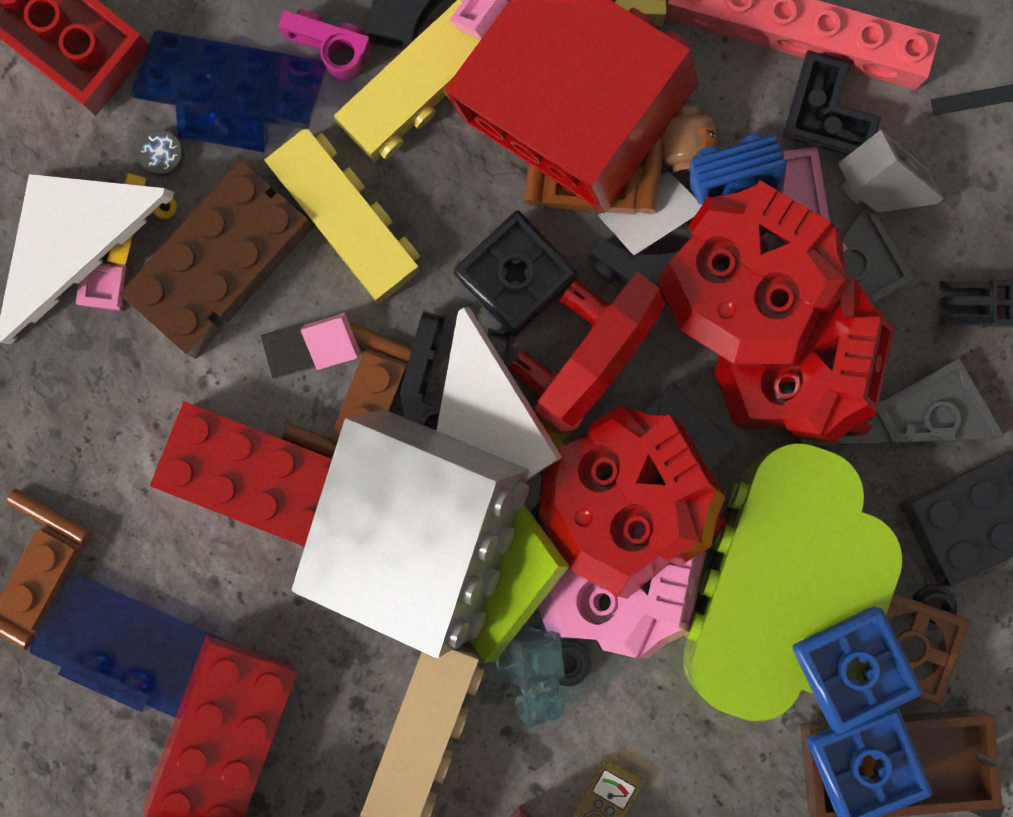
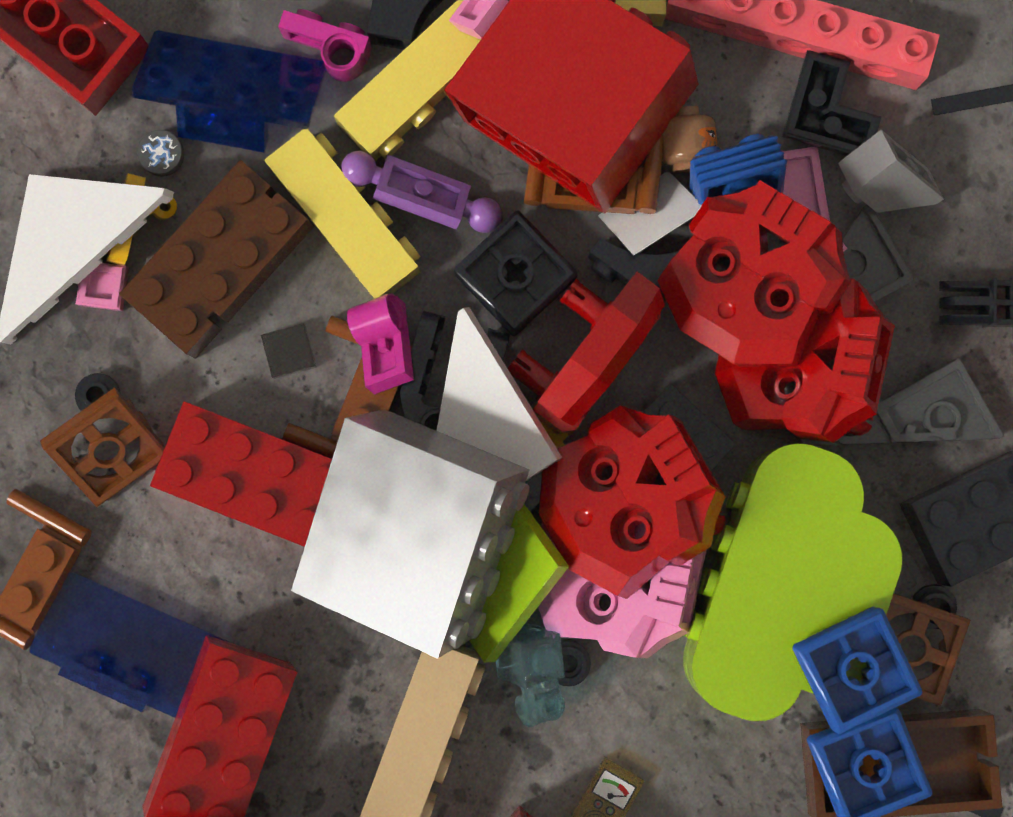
bright pink tile [301,313,361,370] -> none
none -> dark orange piece [40,387,165,507]
none -> black plate [75,373,121,411]
none -> medium lavender plate [341,151,502,233]
none -> dark pink plate [347,293,414,394]

